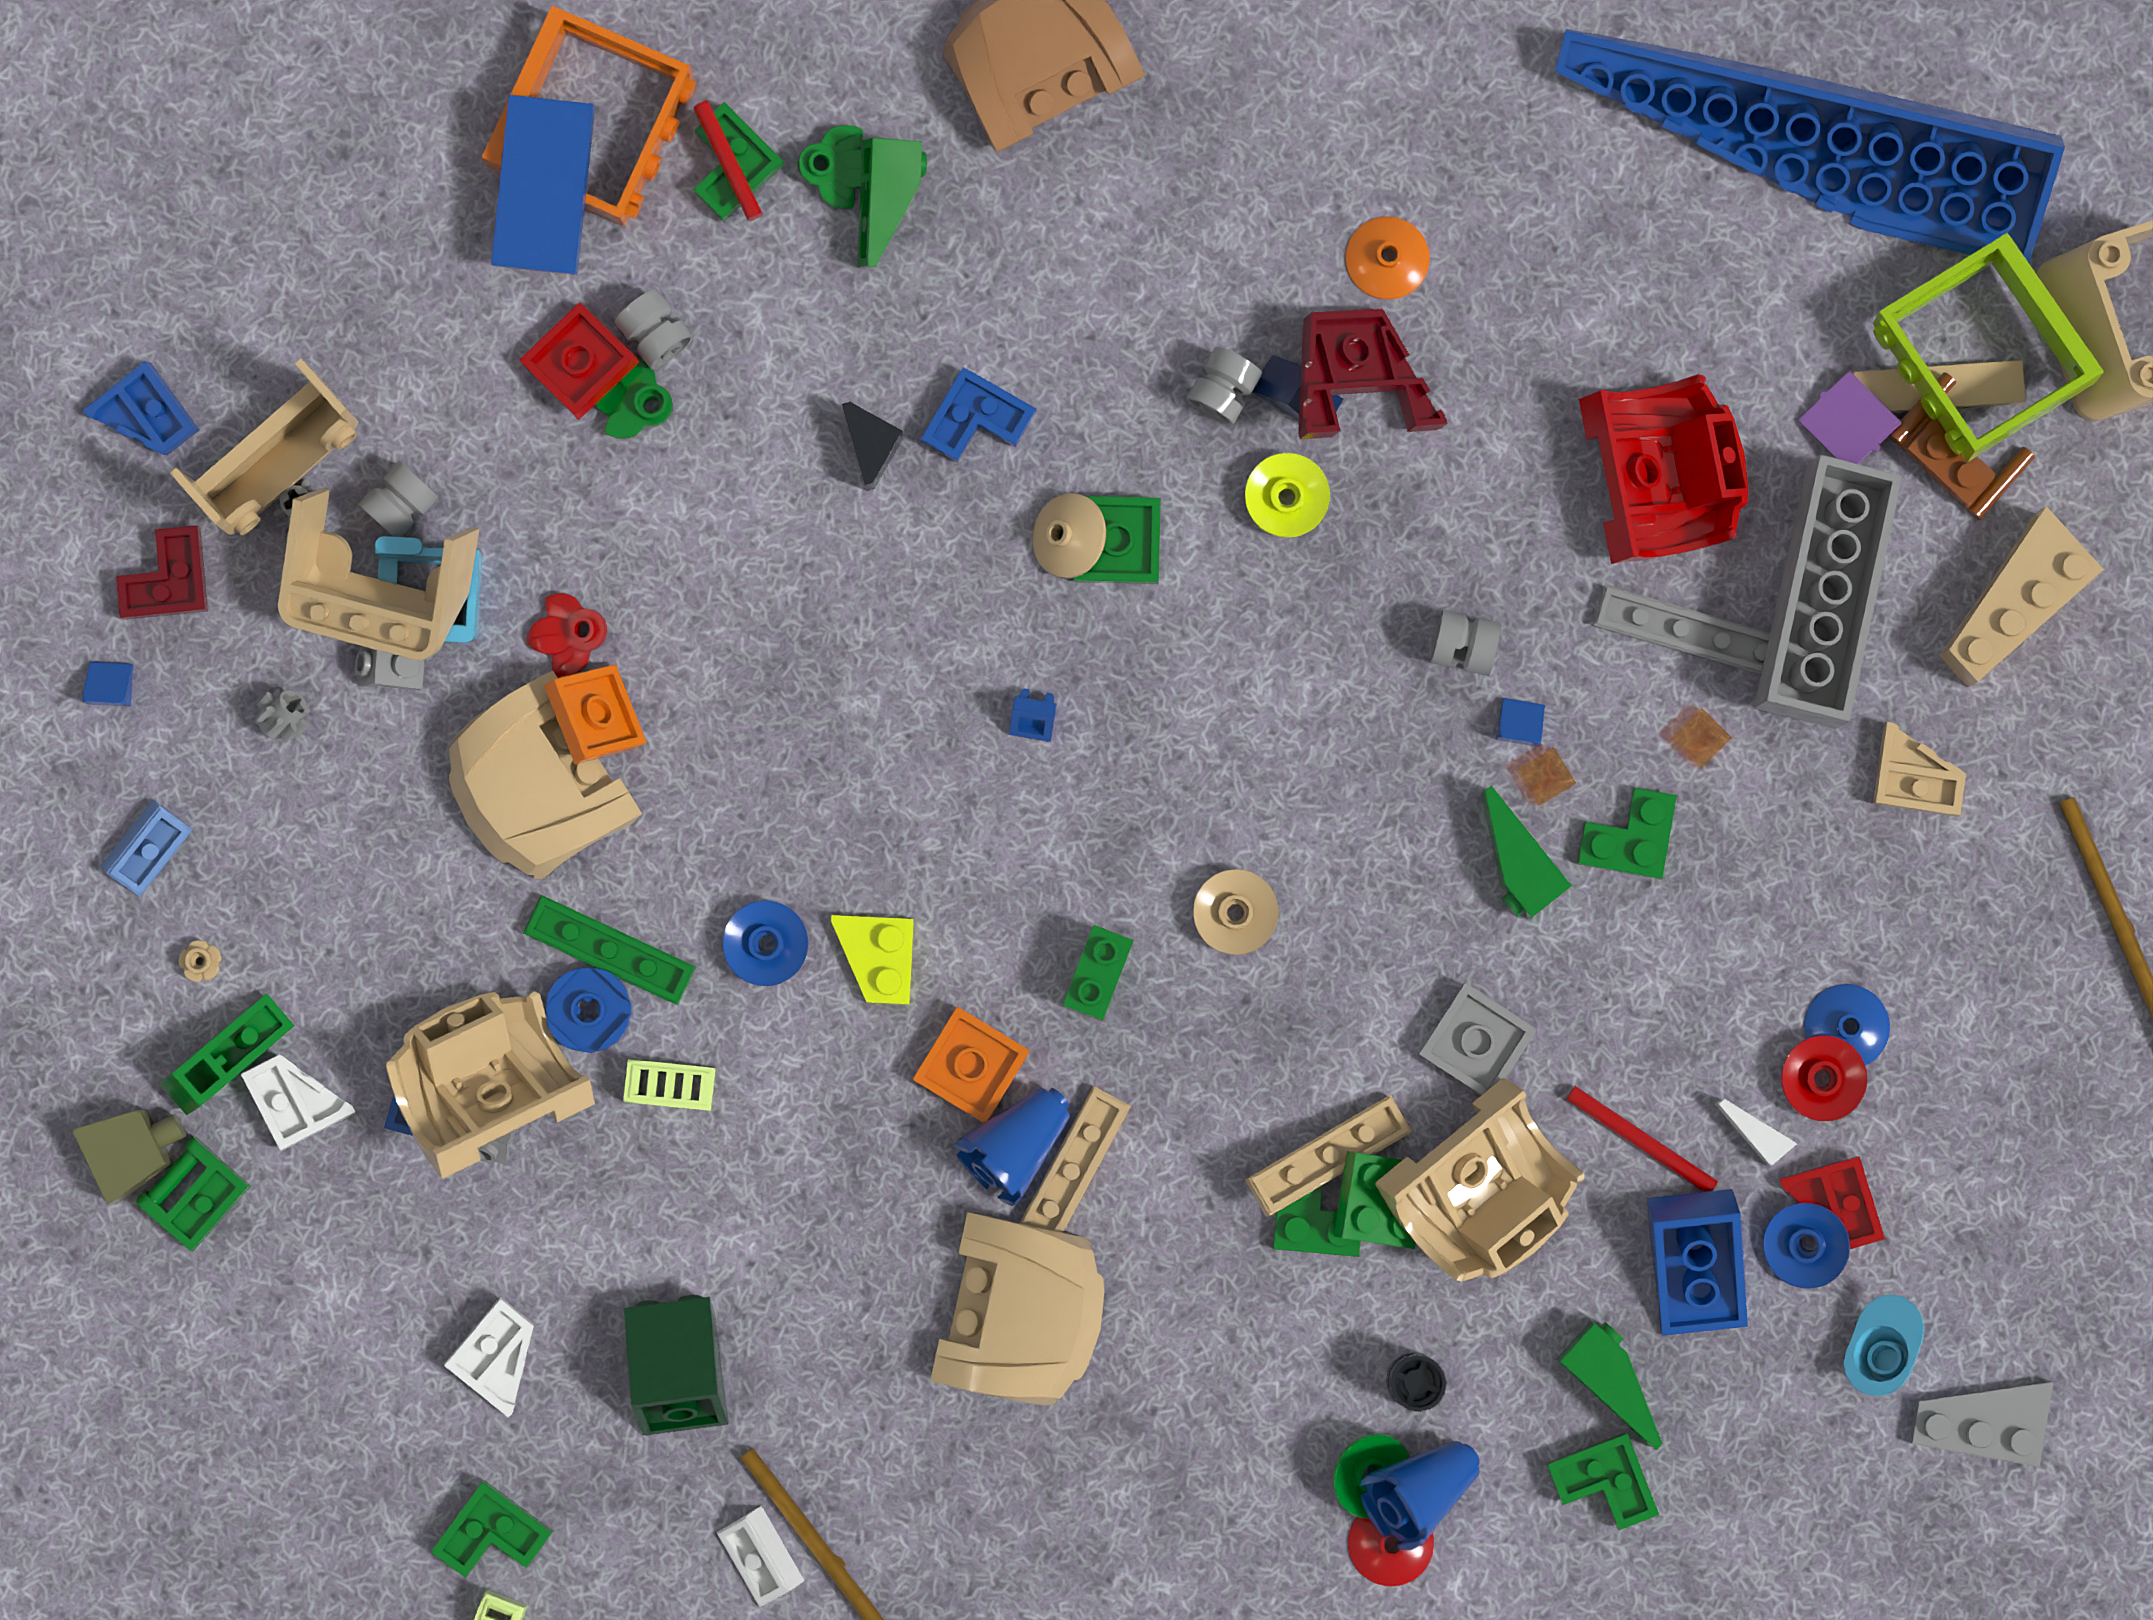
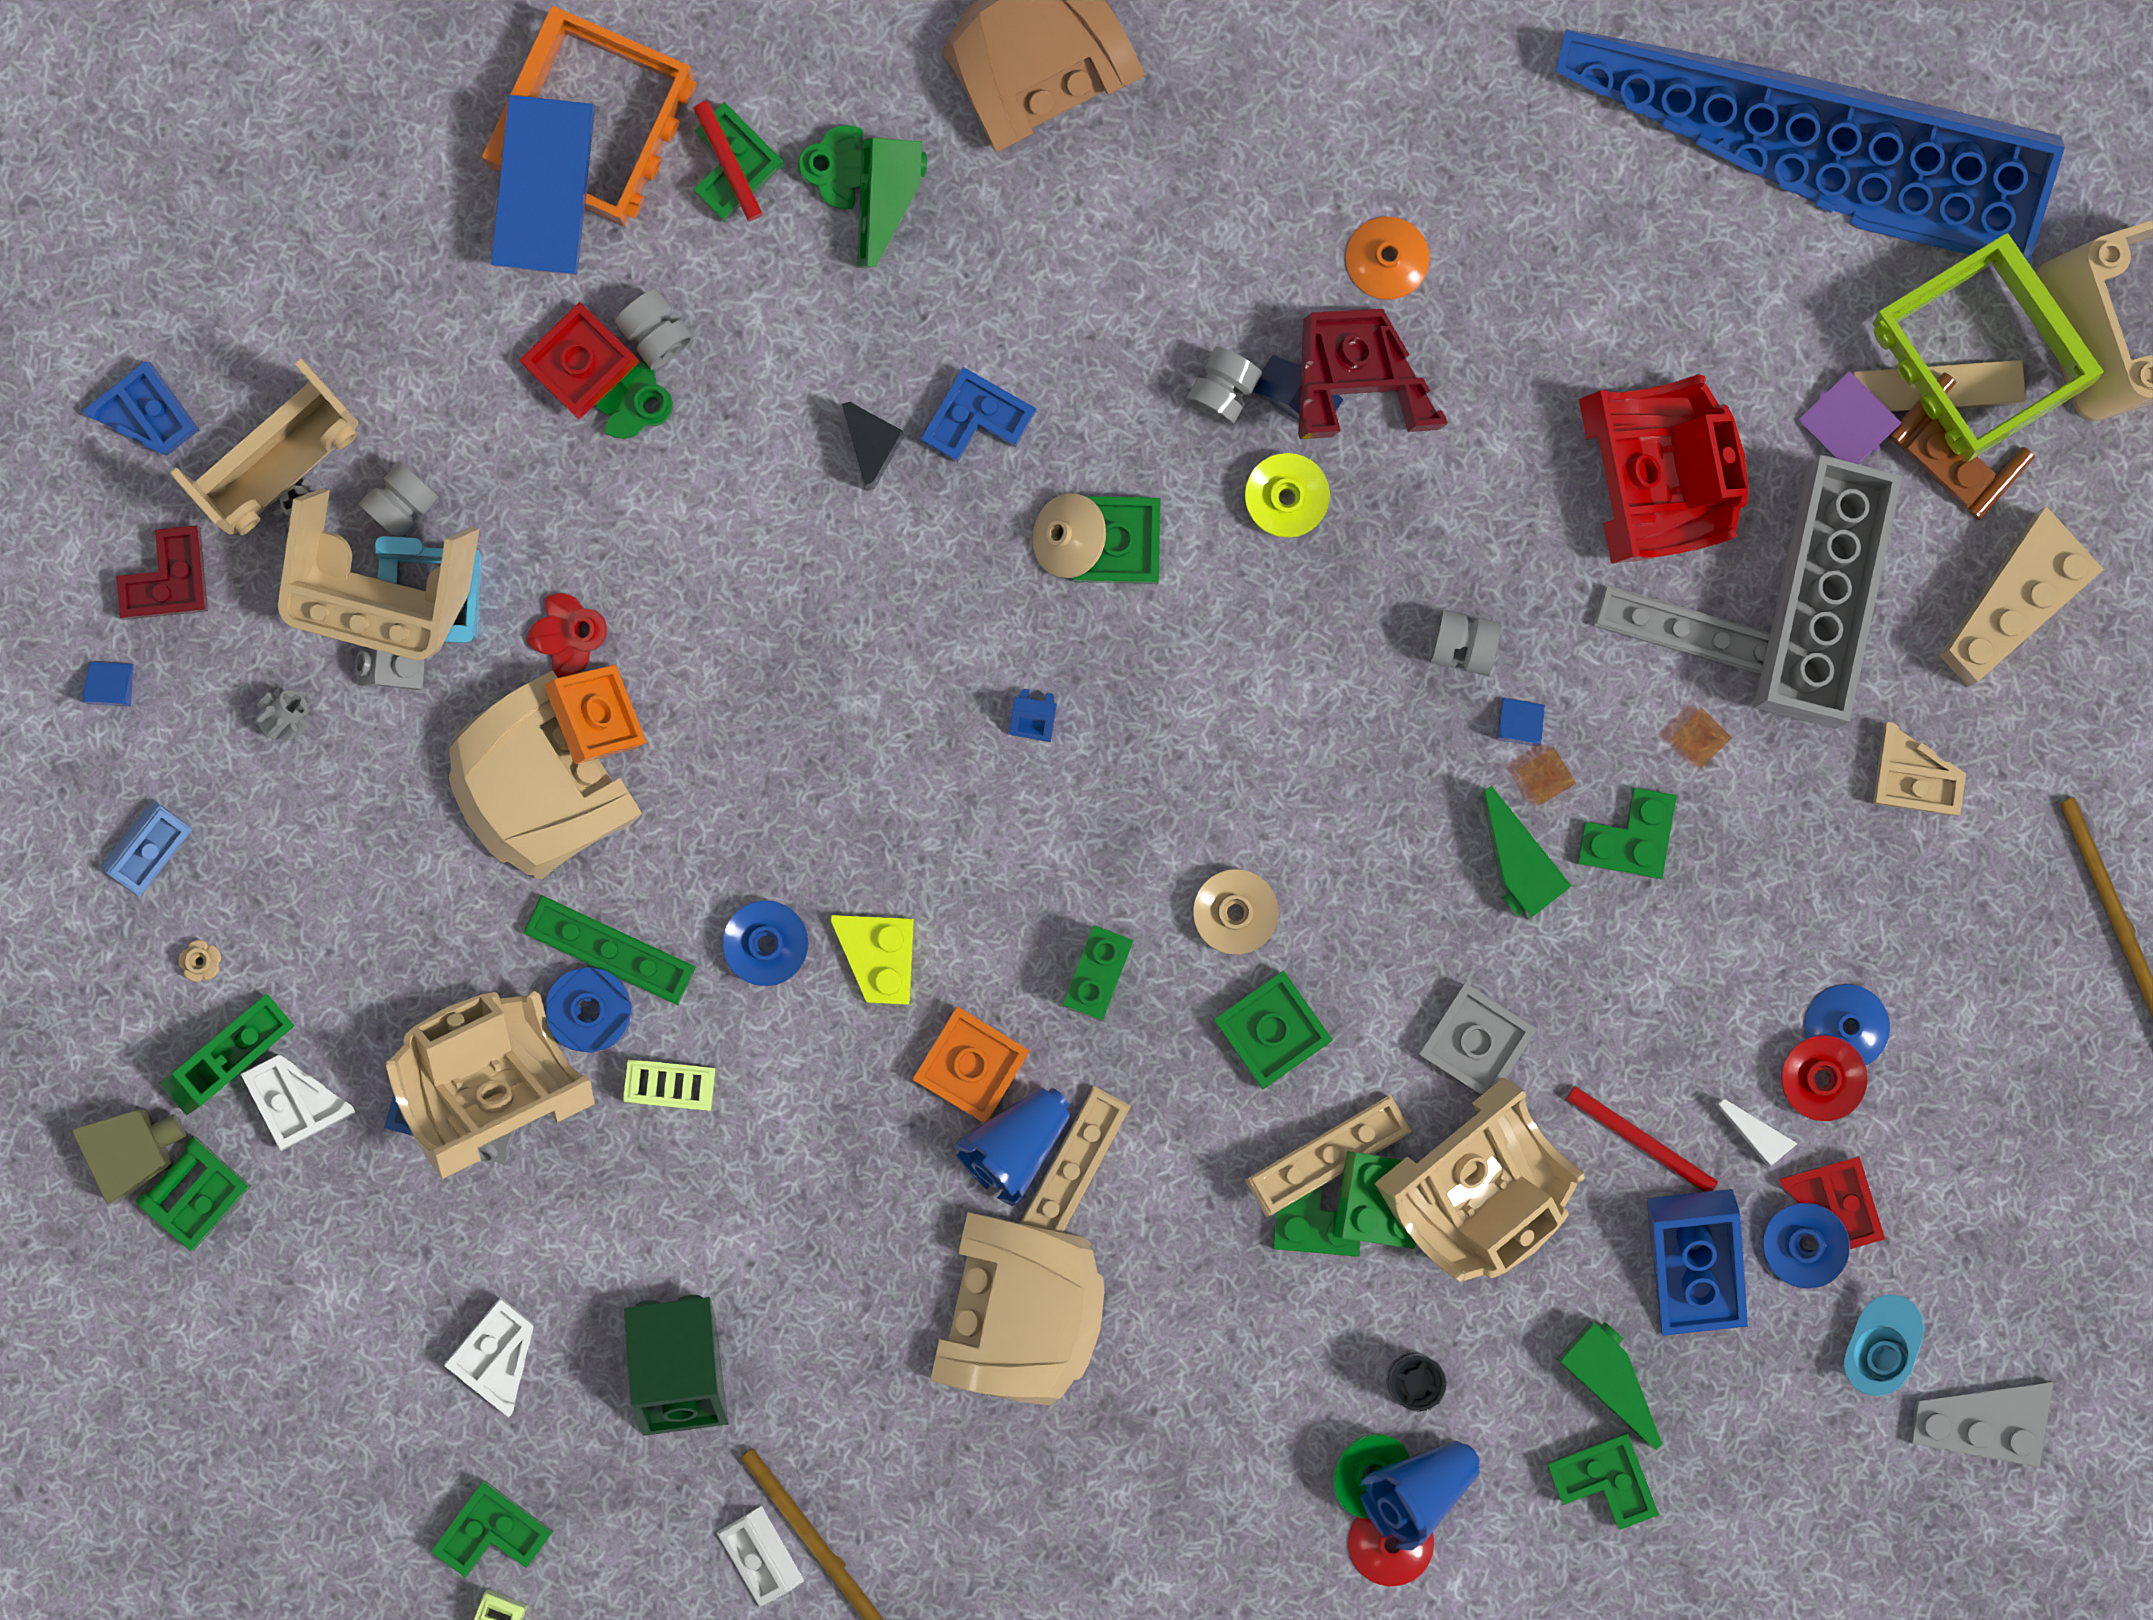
none -> green plate [1214,970,1333,1090]

